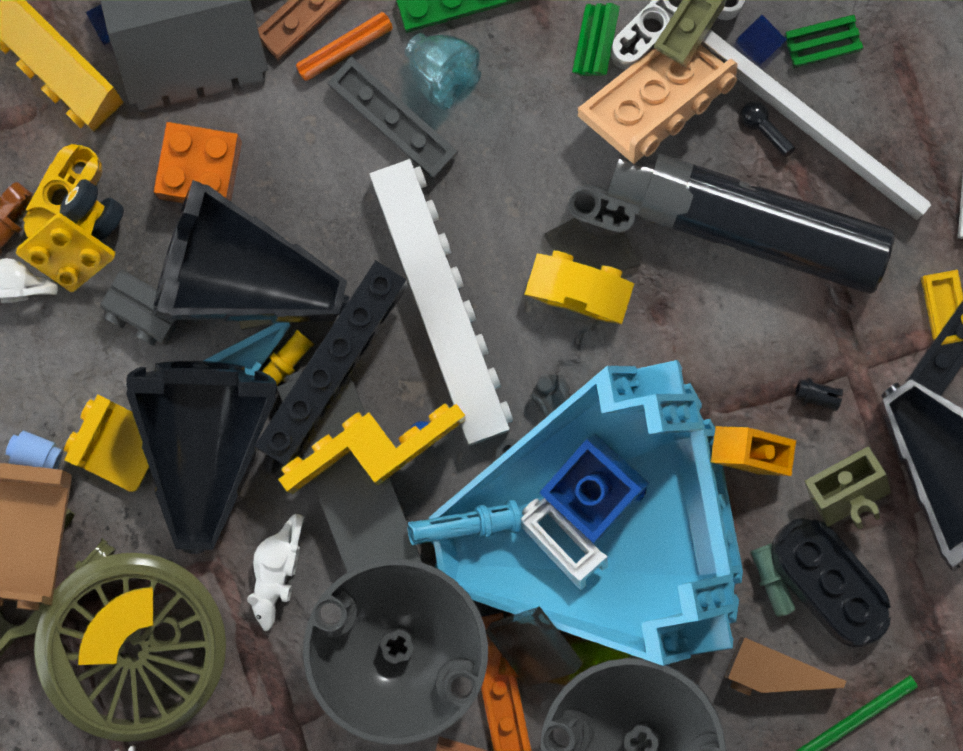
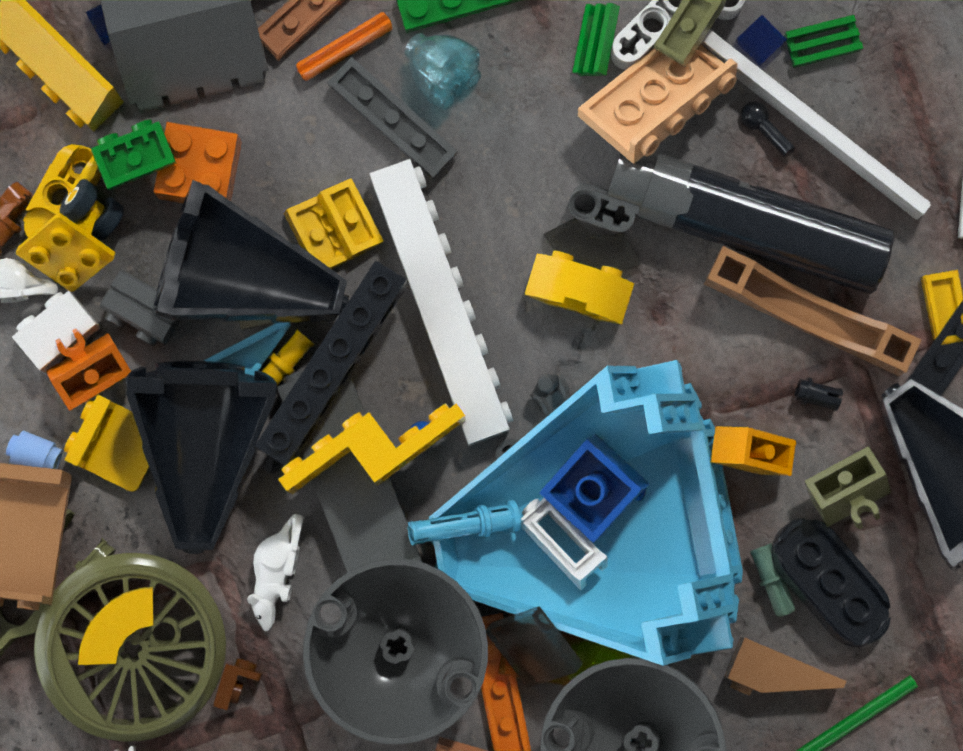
none -> white brick [12,291,101,374]
none -> orange brick [46,328,131,411]
none -> green bracket [91,119,177,190]
none -> reddish brown bracket [213,658,263,710]
none -> yellow slope [283,178,384,269]
none -> medium nougat arch [704,246,921,376]

